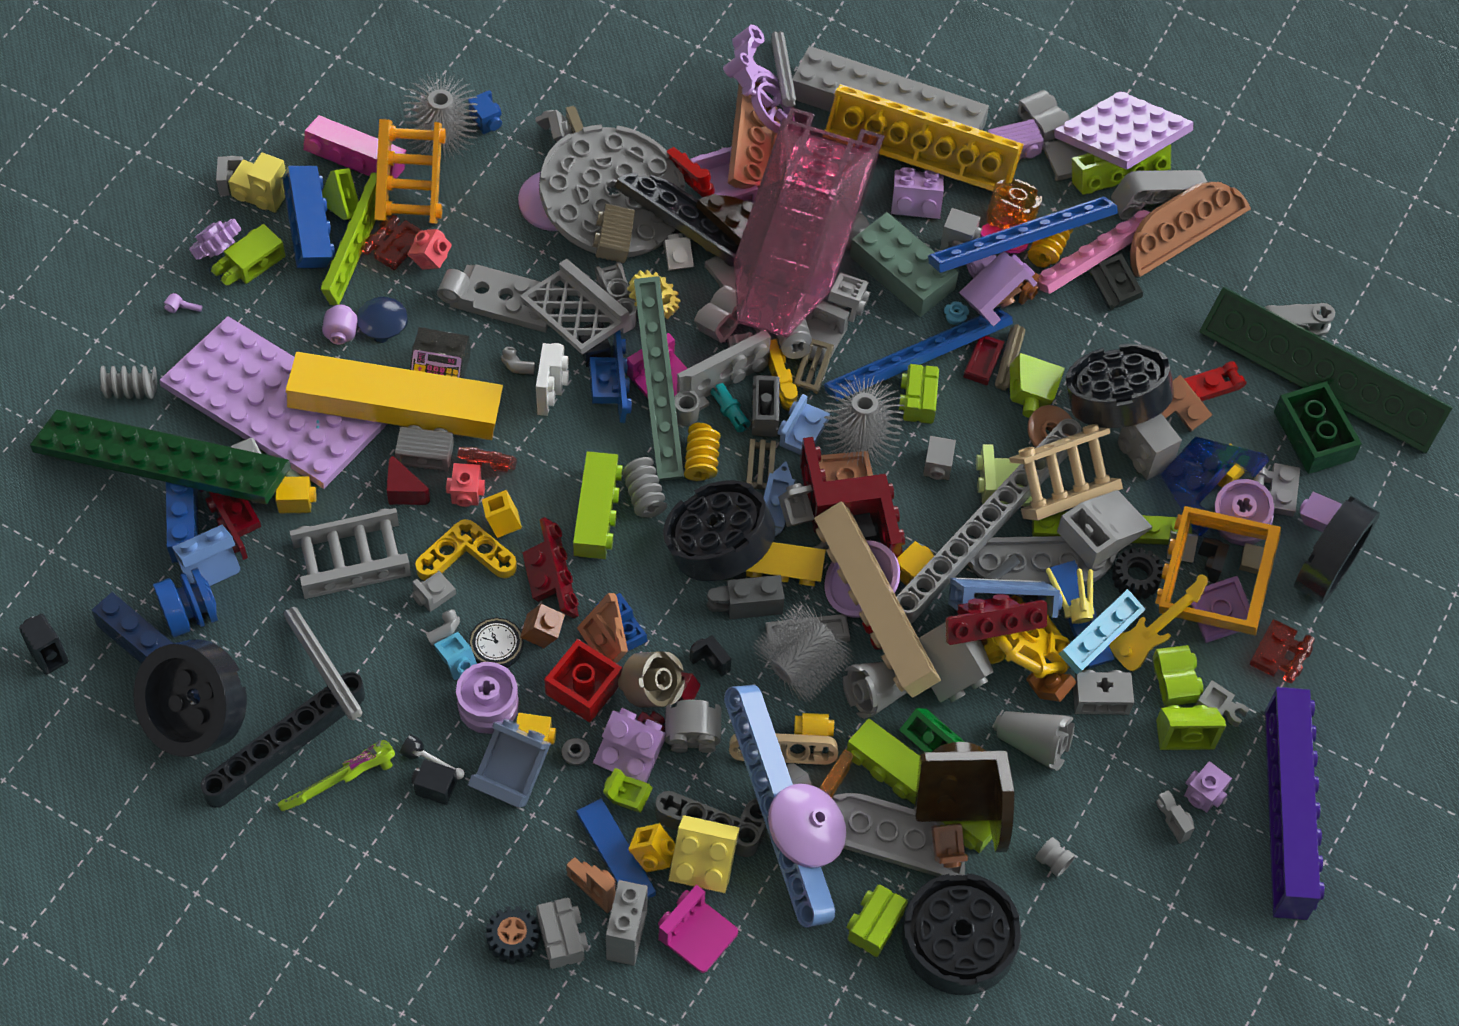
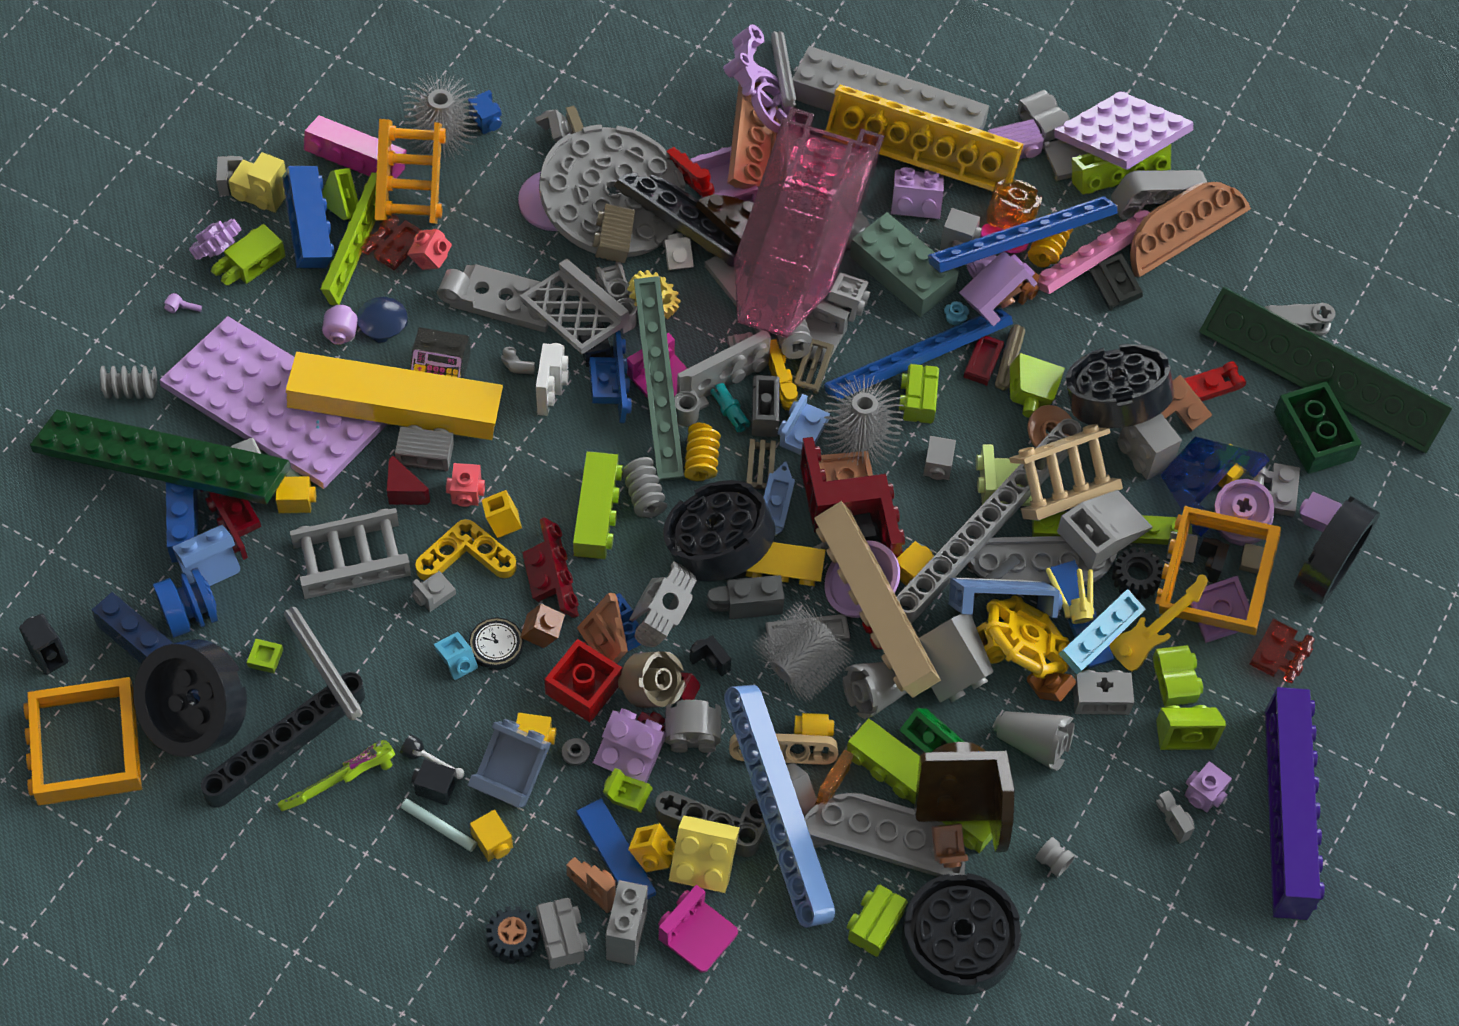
light grey arm [426,609,460,645] -> none
lavender wheel [456,662,519,734] -> none
clear red plate [457,446,517,473] -> none
light grey brick [694,285,753,343] -> none
lavender dish [768,784,846,868] -> none
light grey bracket [778,483,815,527] -> none
dark red bracket [946,594,1047,645] -> none
light grey plate [1196,680,1249,727] -> none
none -> light orange window [24,677,142,805]
none -> lime plate [247,639,283,673]
none -> light aqua bar [401,799,477,852]
none -> yellow brick [470,809,513,862]
none -> light grey piece [630,562,696,647]

